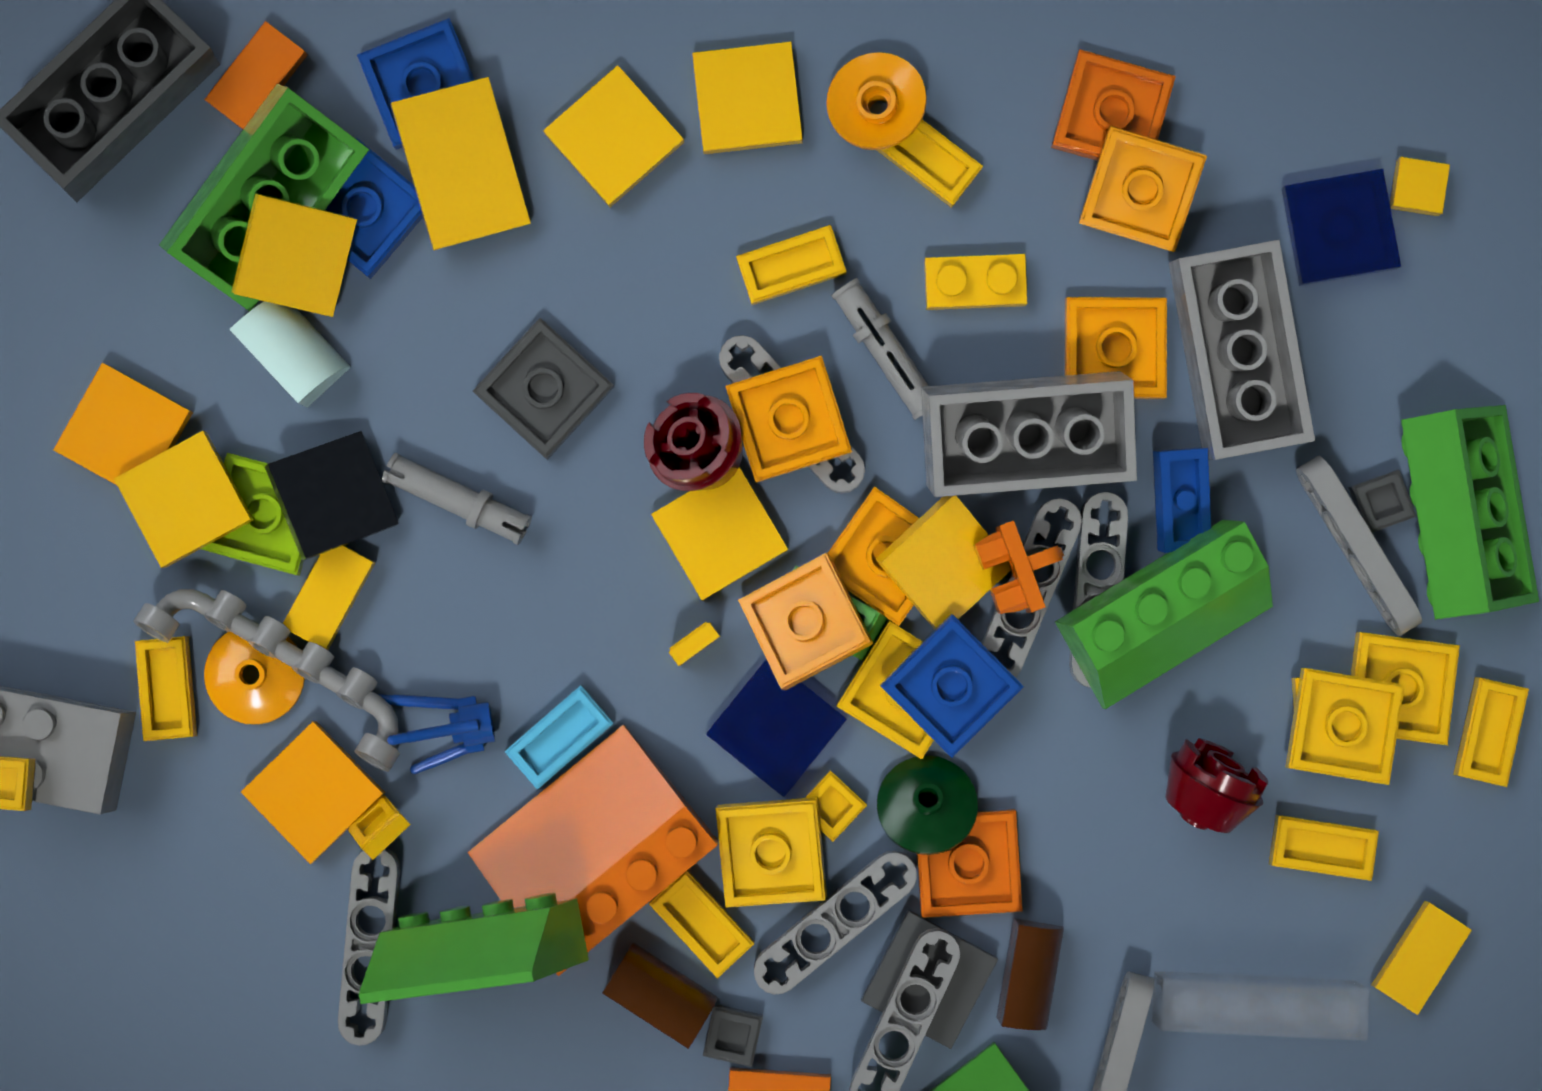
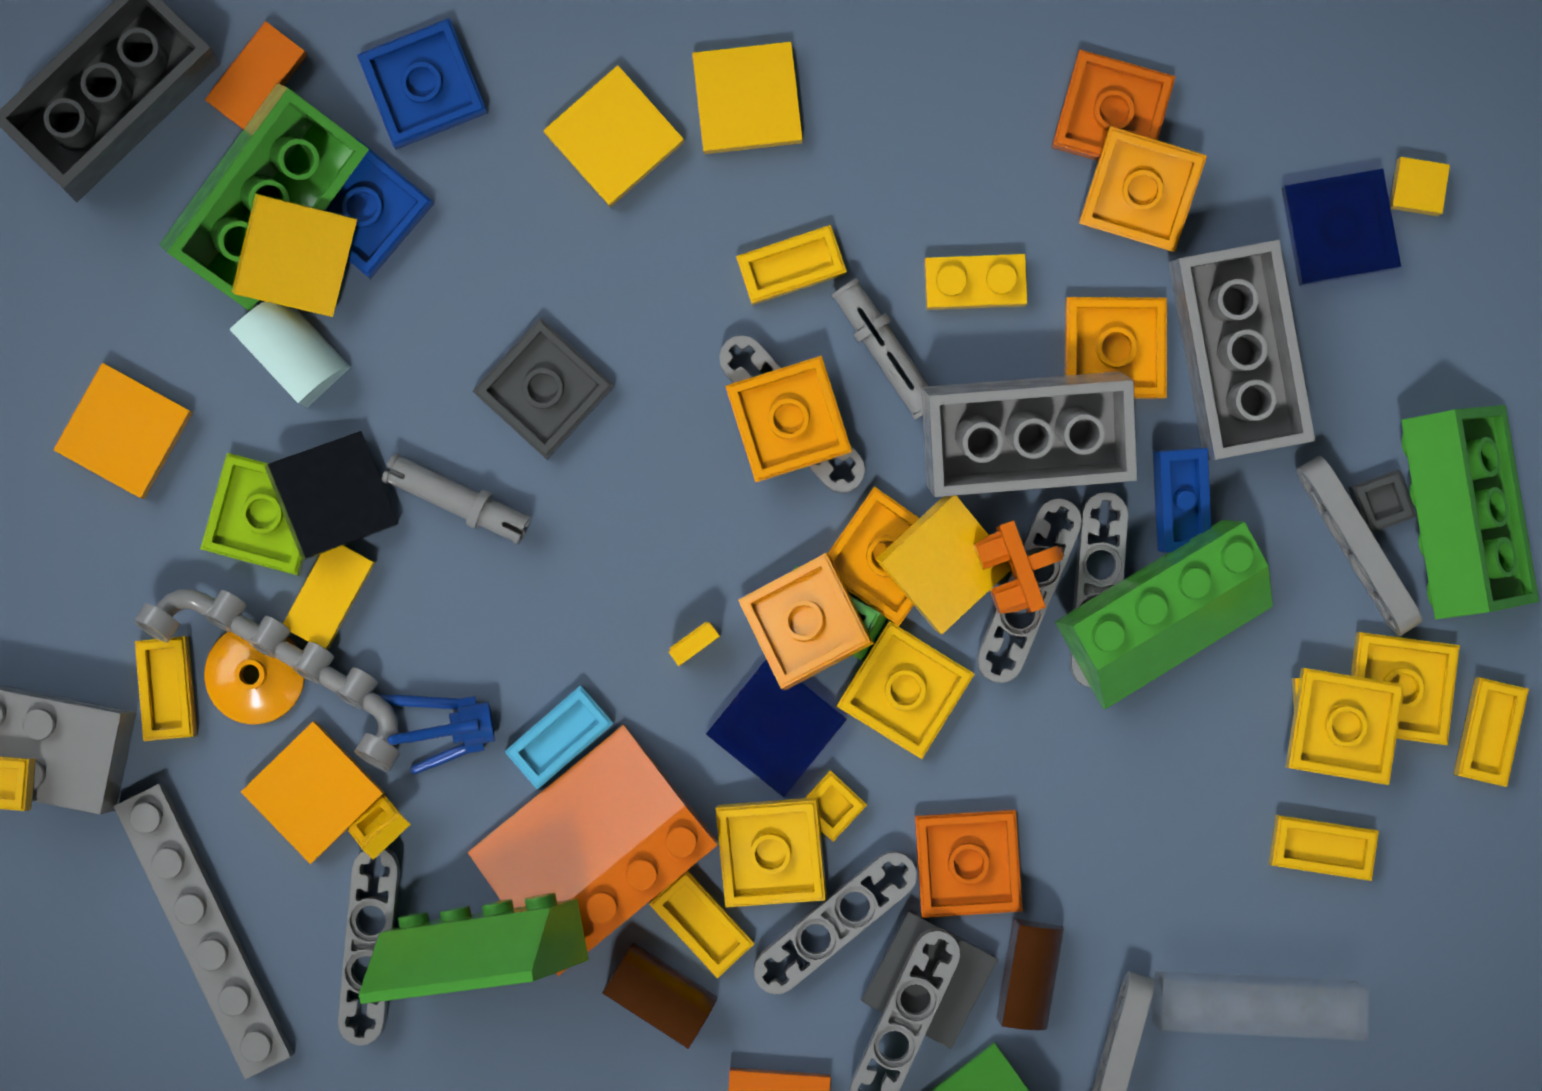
yellow tile [114,431,254,568] -> none
yellow tile [390,77,531,251] -> none
dark red cone [644,393,743,491] -> none
yellow tile [651,467,788,601] -> none
dark grey tile [703,1004,763,1067] -> none
light orange dish [826,52,927,150] -> none
yellow tile [876,119,983,208] -> none
dark green dish [877,756,978,855] -> none
blue tile [880,614,1024,758] -> none
dark red cone [1165,738,1268,833] -> none
yellow tile [1371,901,1472,1015] -> none
none -> light grey plate [113,783,294,1080]

